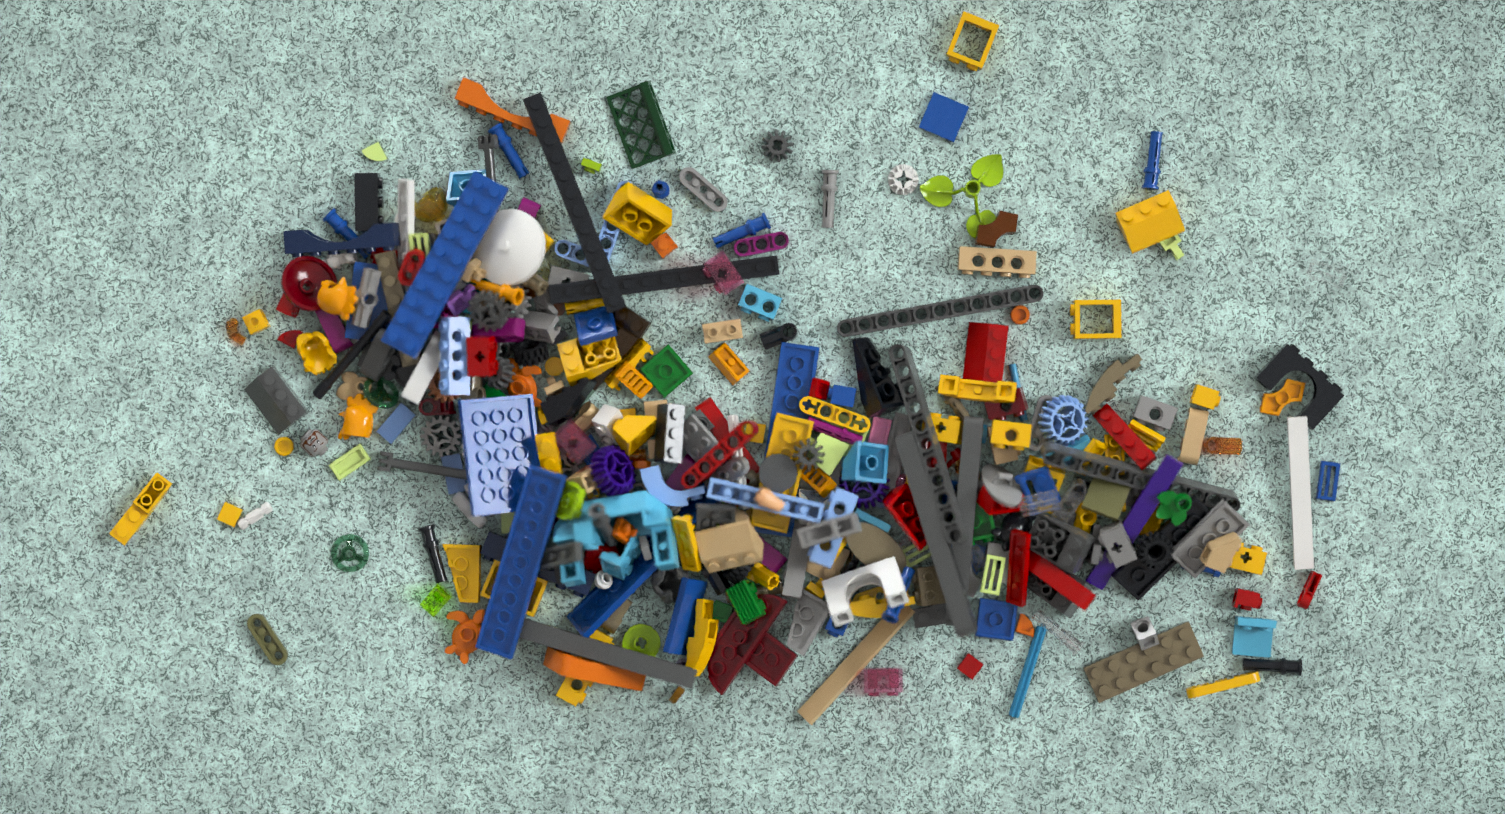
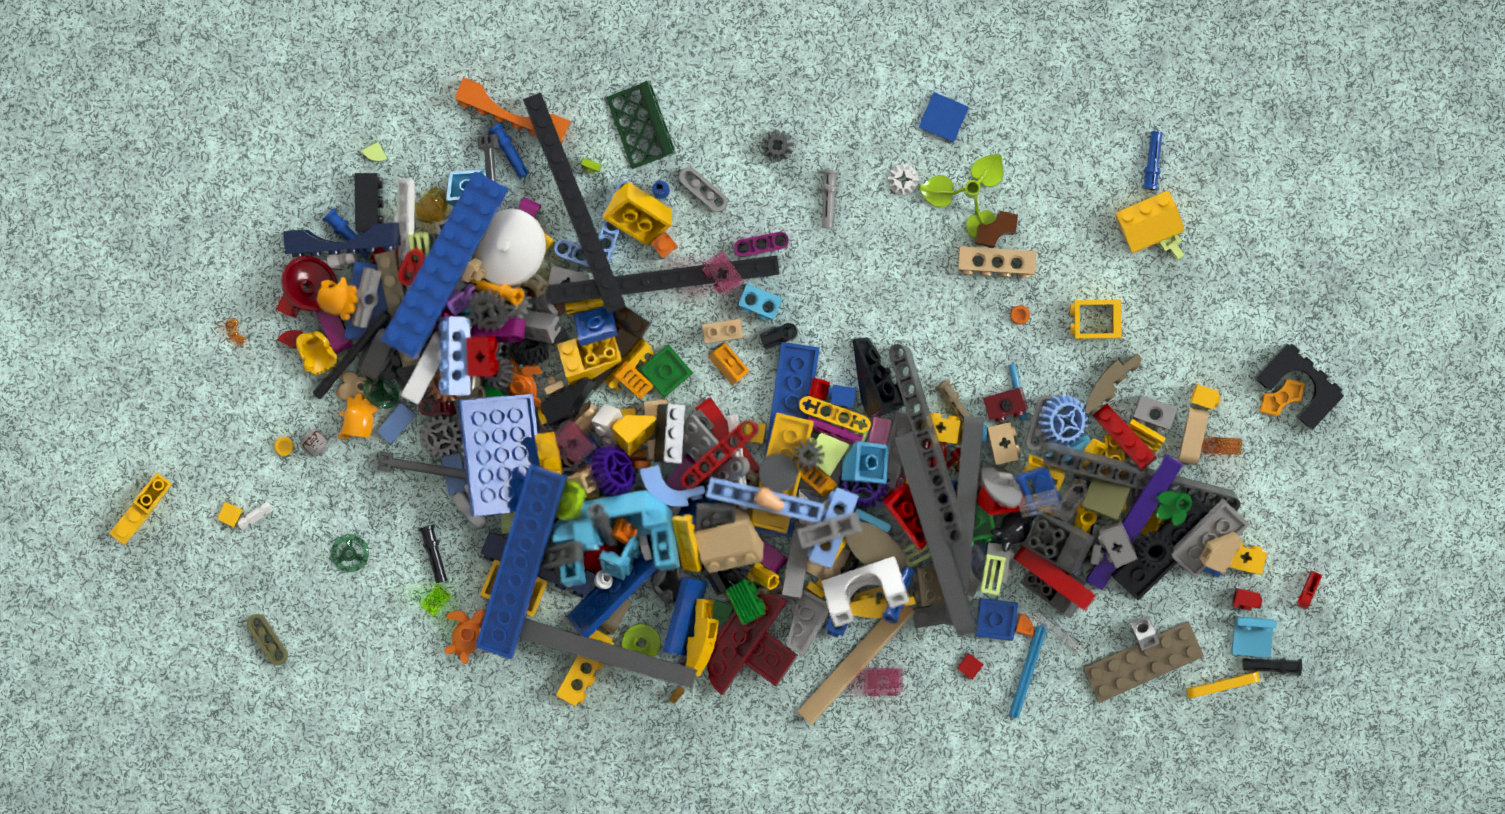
yellow brick [242,309,271,335] -> none
dark grey slope [244,366,309,435] -> none
yellowish green tile [328,444,371,481] -> none
yellow wing [442,544,481,603] -> none
orange beam [543,646,646,691] -> none
yellow tile [545,357,564,376] -> none
blue pin [713,213,771,249] -> none
dark grey beam [837,285,1044,337] -> none
yellow slope [938,374,1017,403] -> none
yellow window [946,11,999,71] -> none
red slope [963,322,1009,383] -> none
yellow brick [989,420,1032,451] -> none
red plate [1006,529,1031,607] -> none
white tile [1287,416,1314,570] -> none
blue tile [1316,461,1340,501] -> none

